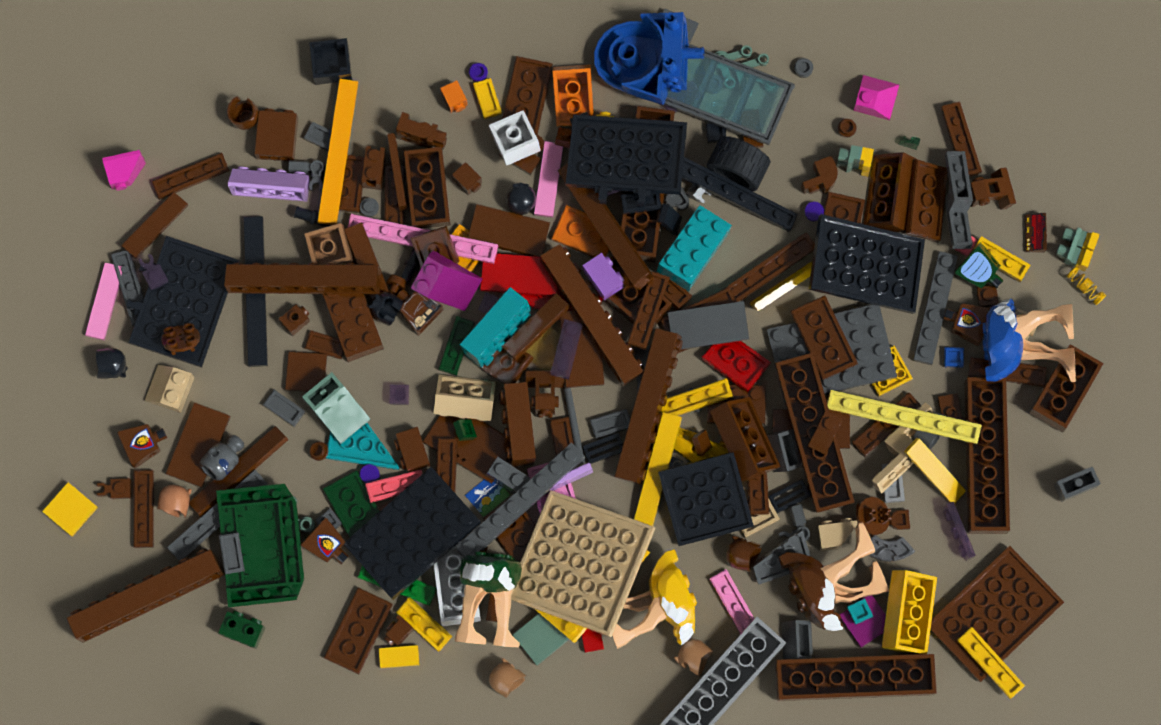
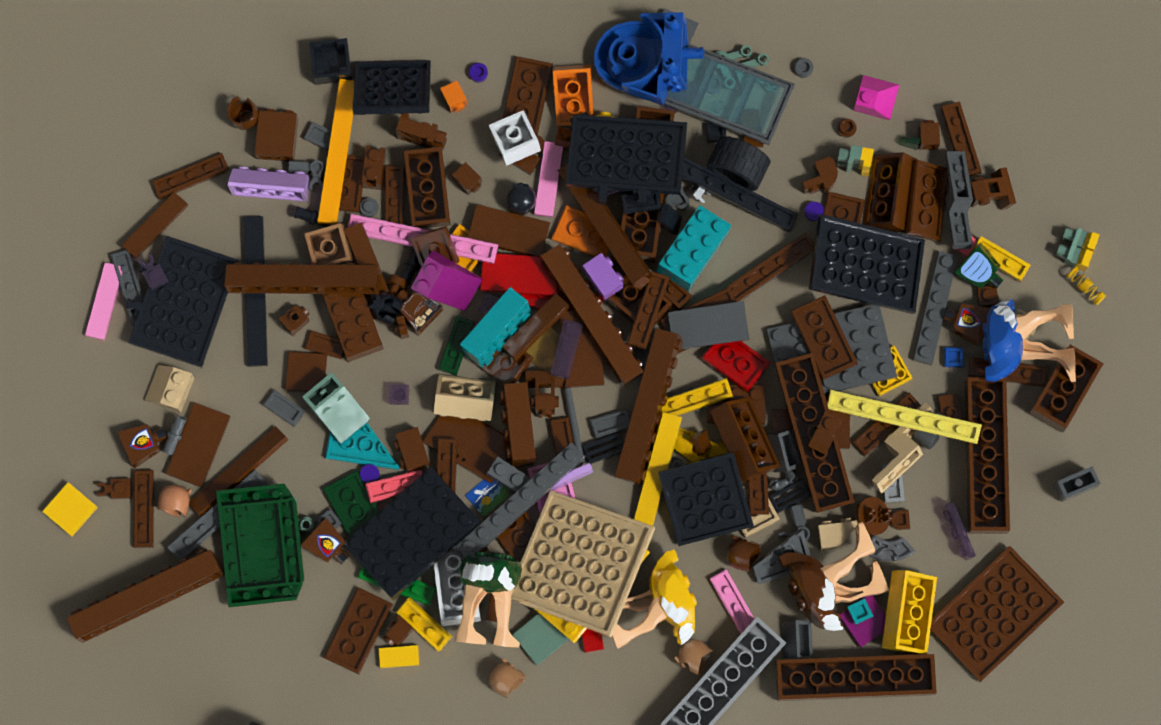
black helmet [96,348,128,379] -> none
dark pink slope [102,150,146,191] -> none
reddish brown plate [161,323,200,355] -> none
dark grey piece [200,435,244,481] -> none
dark green brick [218,610,265,649] -> none
dark grey tile [219,532,245,574] -> none
reddish brown plate [310,442,329,461] -> none
reddish brown tile [387,133,407,211] -> none
dark green plate [453,419,477,441] -> none
yellow tile [473,78,502,120] -> none
yellow tile [749,262,812,311] -> none
yellow tile [904,438,966,505] -> none
yellow tile [957,627,1025,699] -> none
slope [1025,213,1047,253] -> none
none -> dark grey pin [162,415,187,455]
none -> black plate [353,60,431,115]
none -> reddish brown plate [394,315,409,339]
none -> dark grey arm [769,470,799,491]
none -> reddish brown brick [918,120,940,150]

